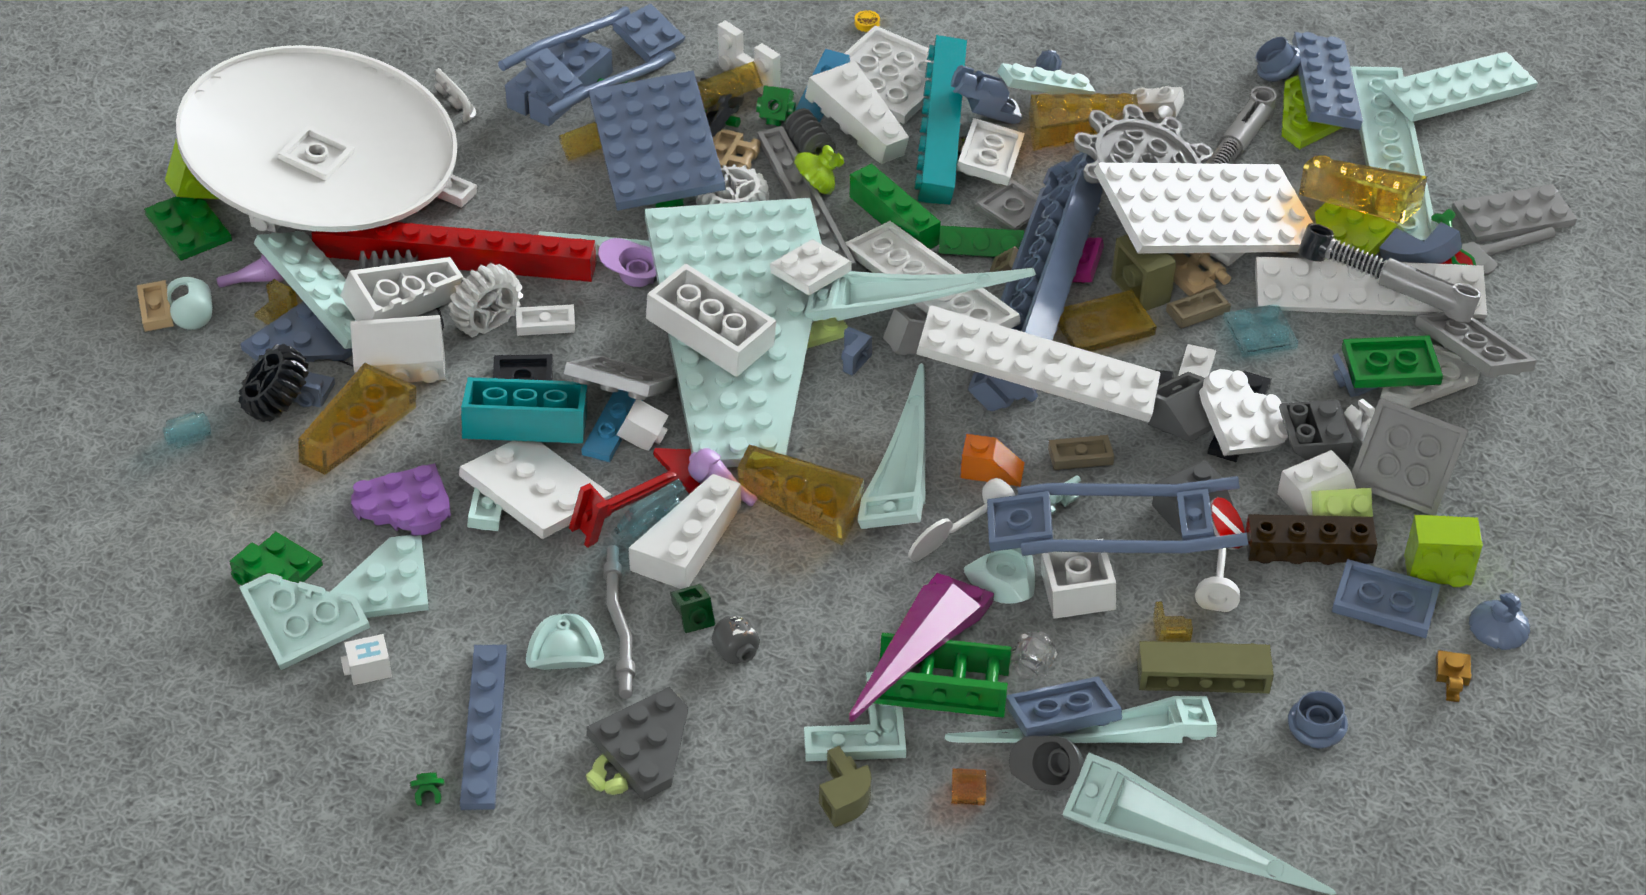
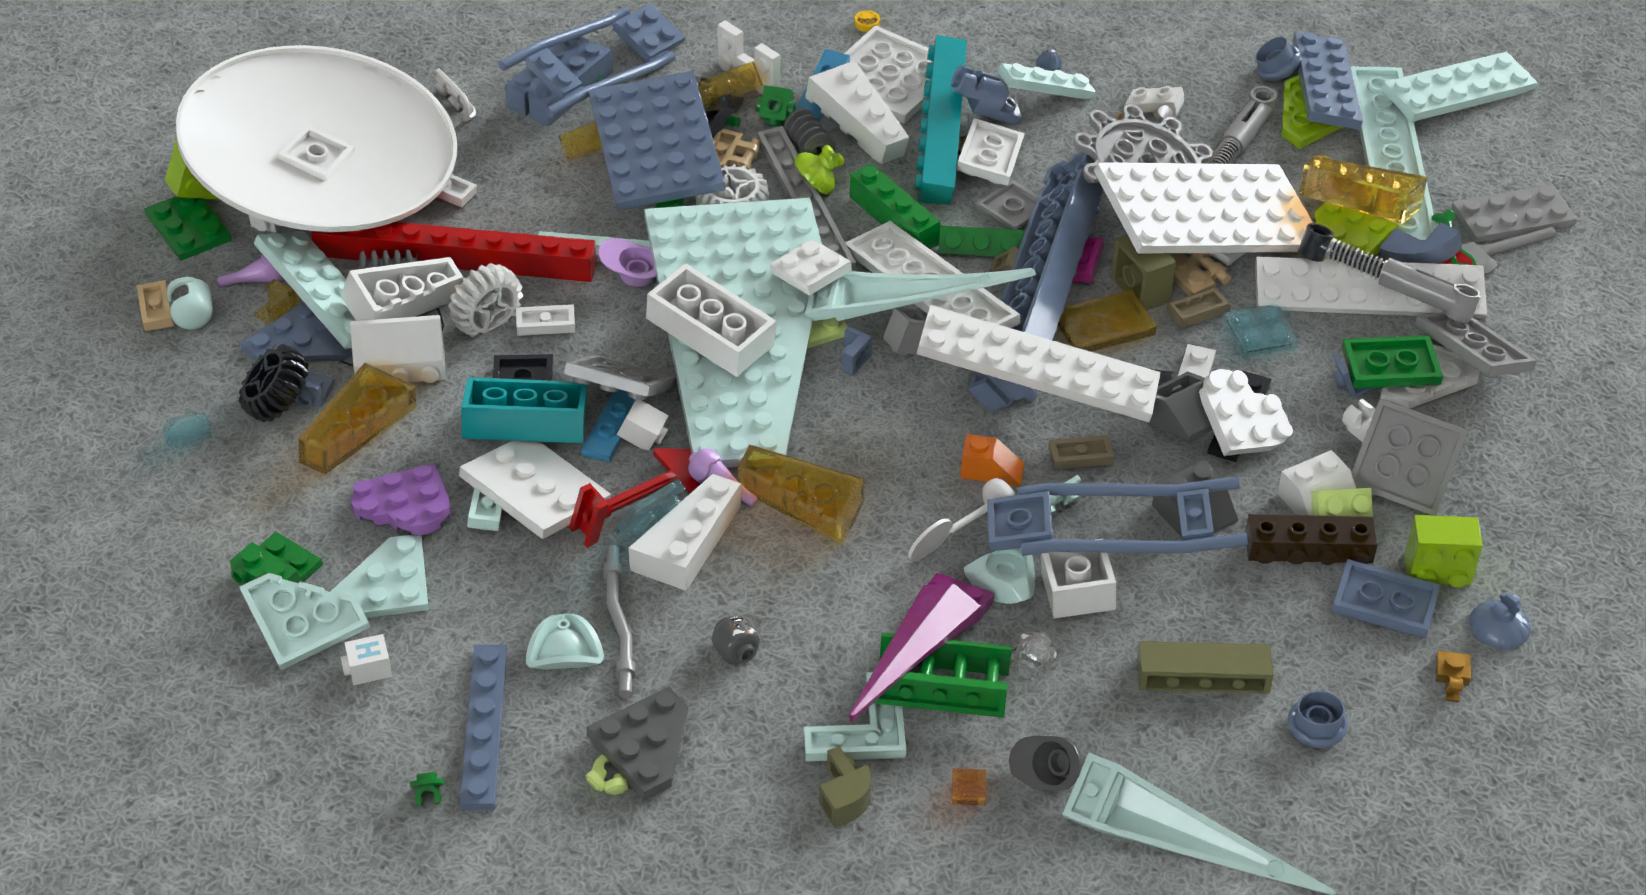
dark green bracket [670,584,715,633] -> none
light aqua plate [858,363,926,529] -> none
light aqua plate [945,696,1217,743] -> none
sand blue plate [1006,676,1122,737] -> none
clear yellow wedge [1029,93,1139,151] -> none
clear yellow panel [1153,601,1193,642] -> none
white piece [1195,497,1245,612] -> none
dark grey slope [1279,399,1353,465] -> none

